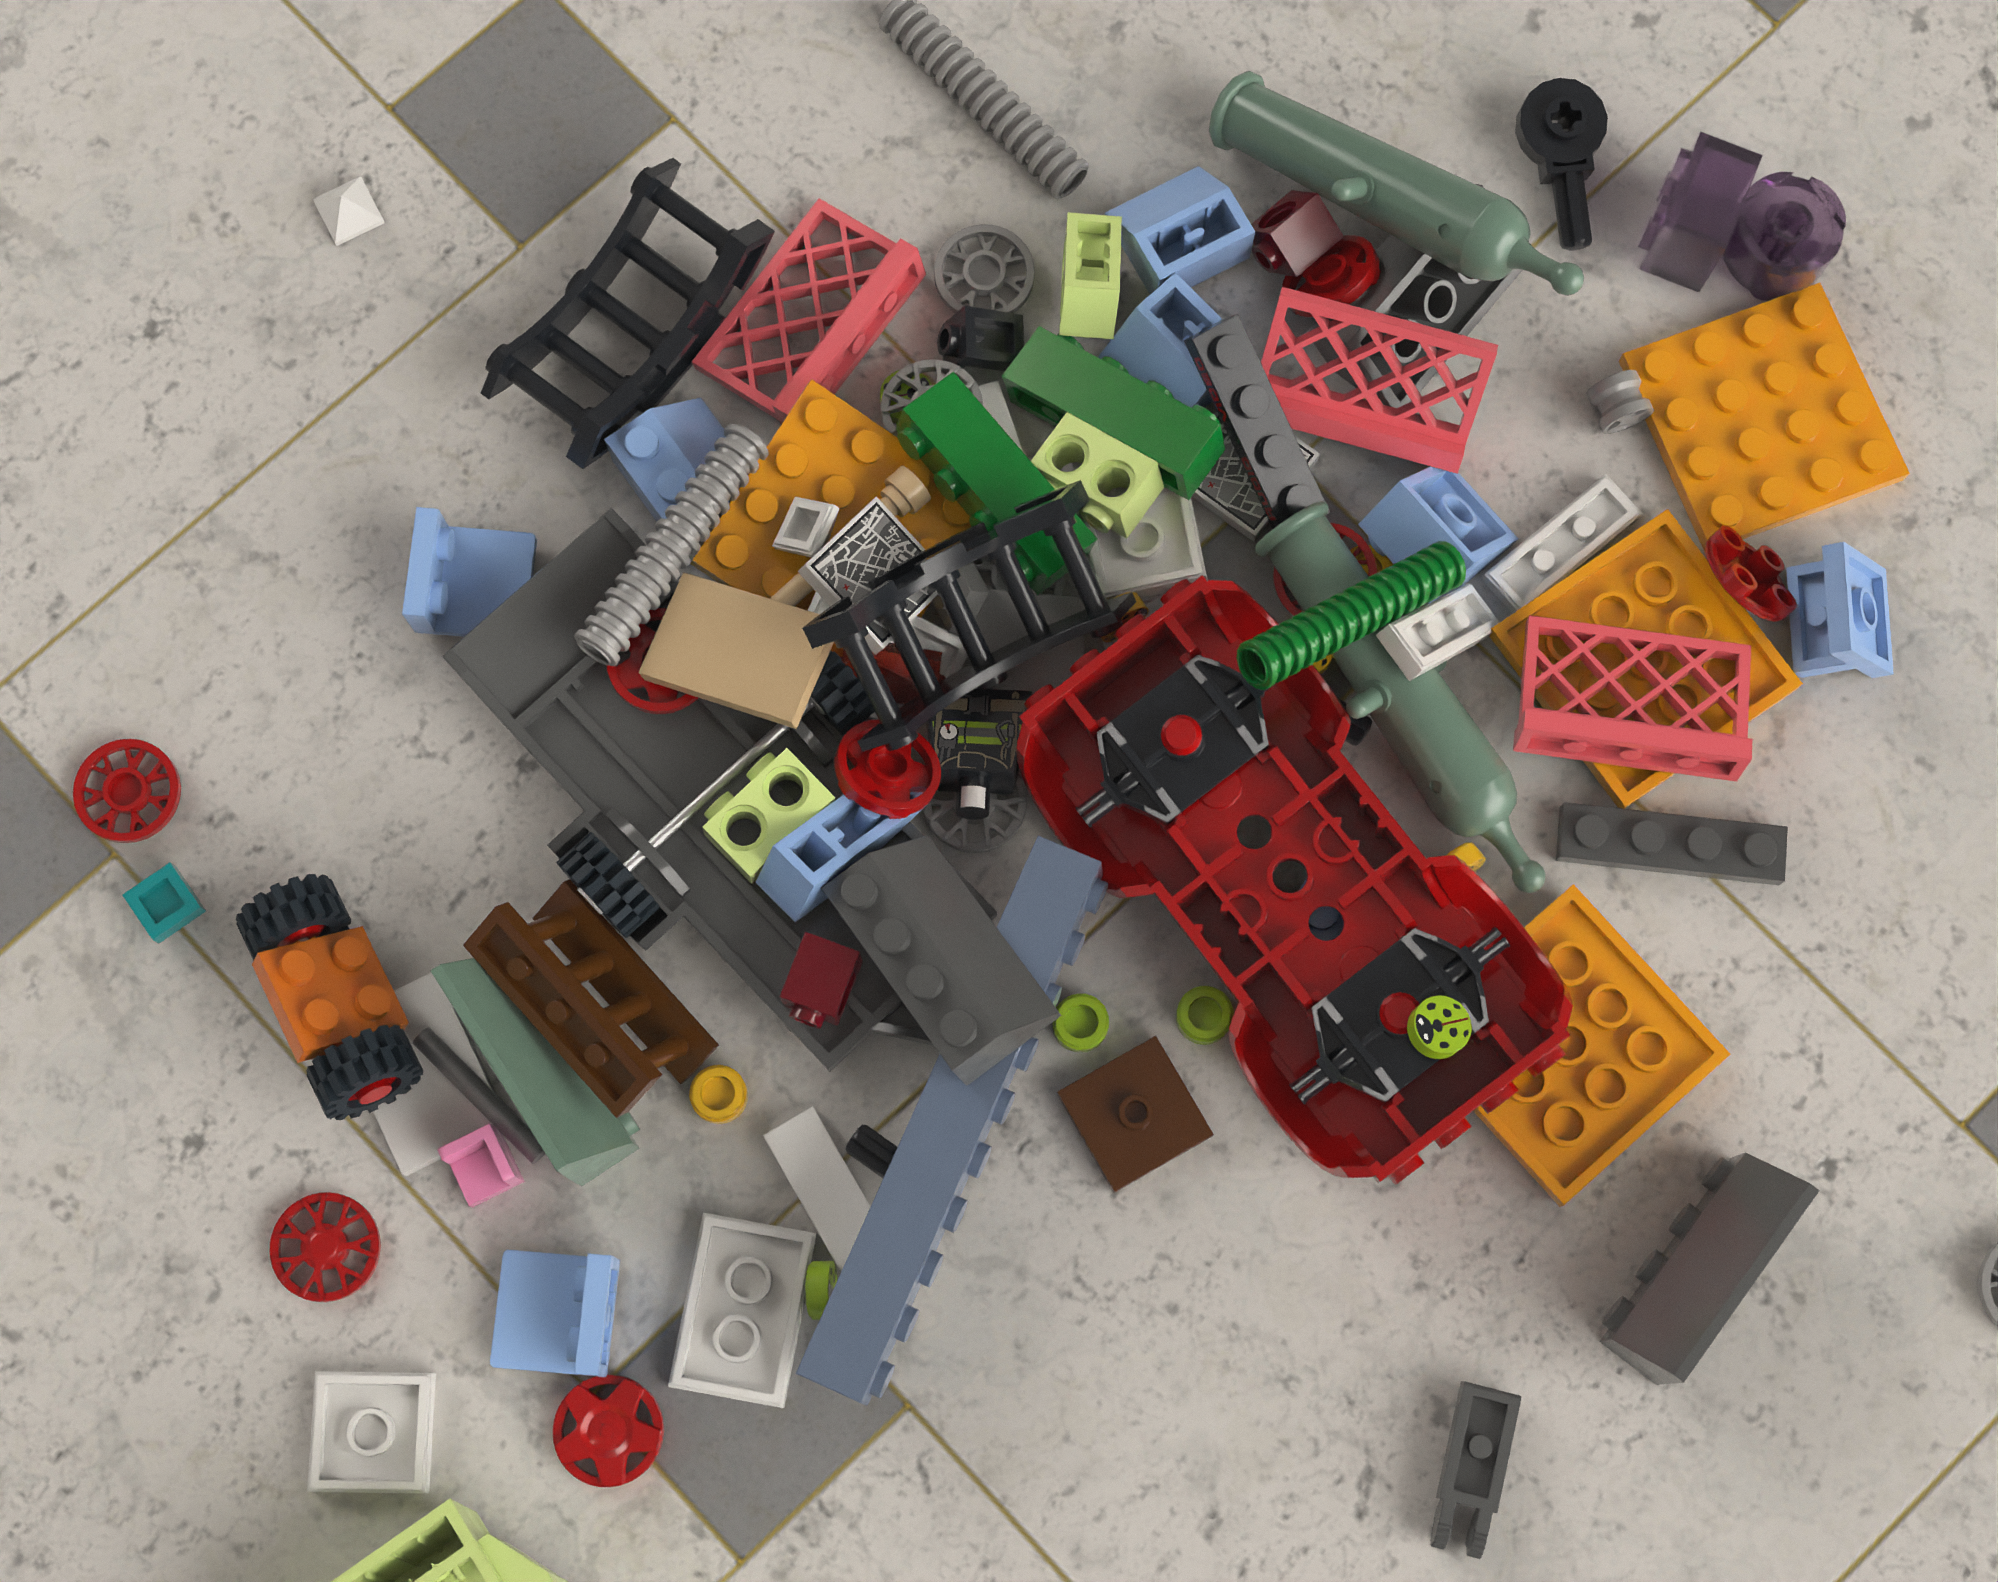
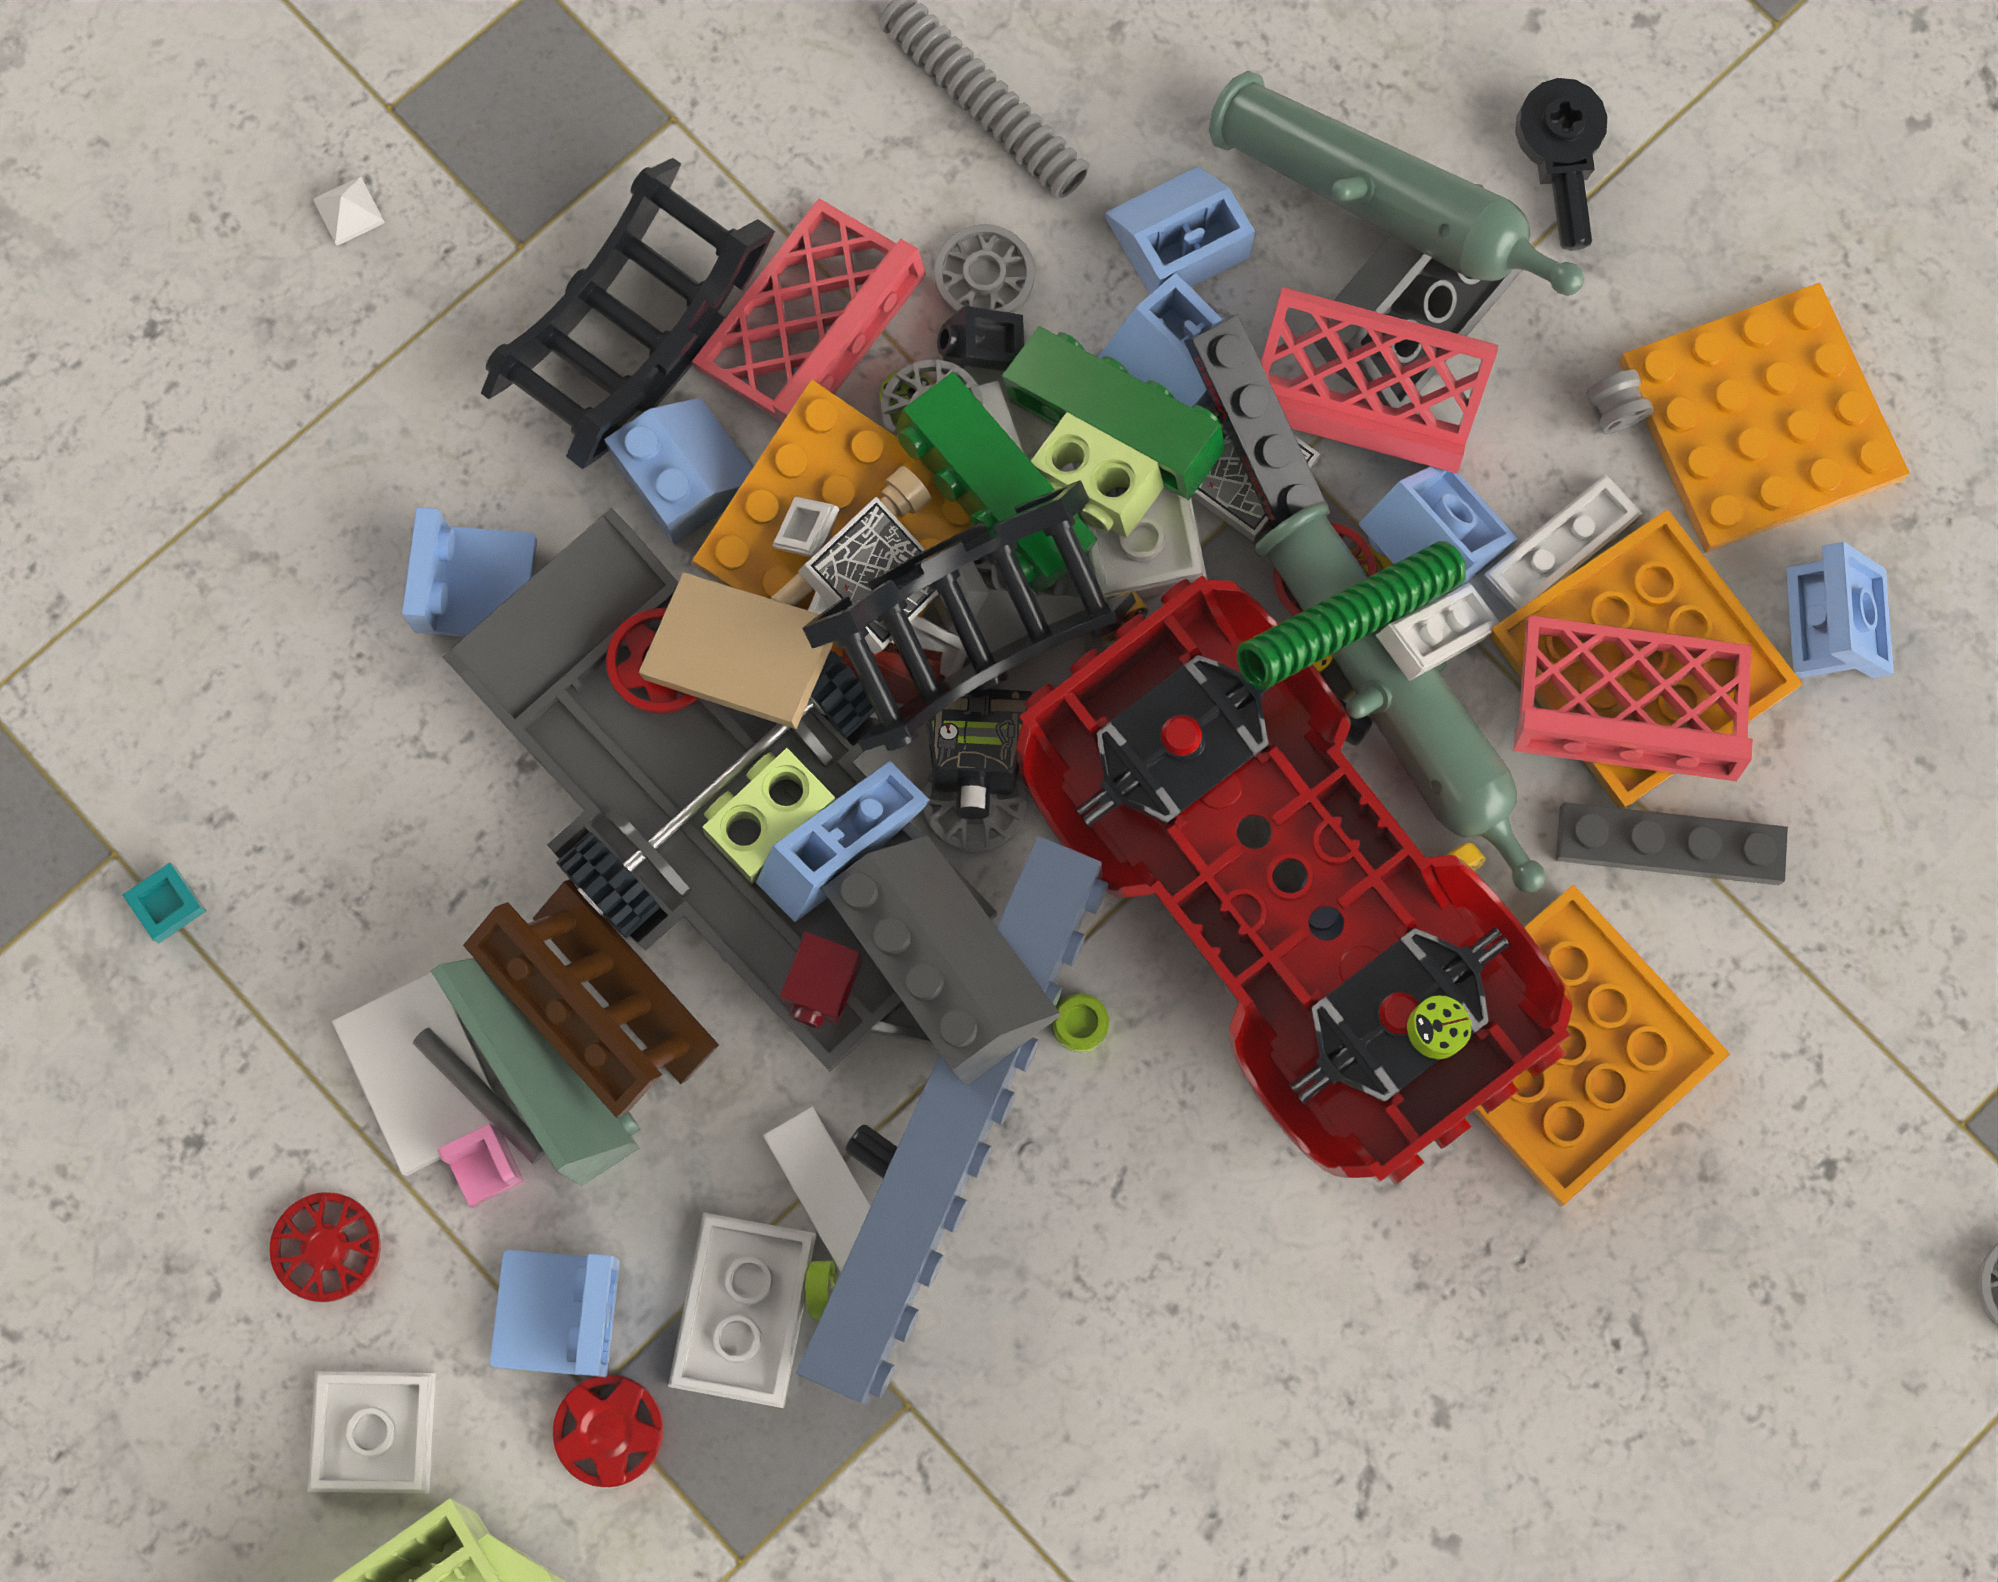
red wheel [73,739,181,843] -> none
plate [236,874,423,1120] -> none
light grey piece [574,424,769,666] -> none
yellow tile [689,1065,748,1124] -> none
red wheel [834,719,941,819] -> none
reddish brown plate [1057,1036,1214,1193] -> none
yellowish green brick [1059,212,1122,339] -> none
lime tile [1176,986,1234,1045] -> none
dark red brick [1251,190,1344,277] -> none
red wheel [1282,235,1381,319] -> none
dark grey hinge [1430,1381,1521,1559] -> none
dark grey slope [1599,1152,1820,1385] -> none
clear purple brick [1638,132,1763,292] -> none
red dish [1705,525,1797,622] -> none
clear purple brick [1720,171,1846,301] -> none

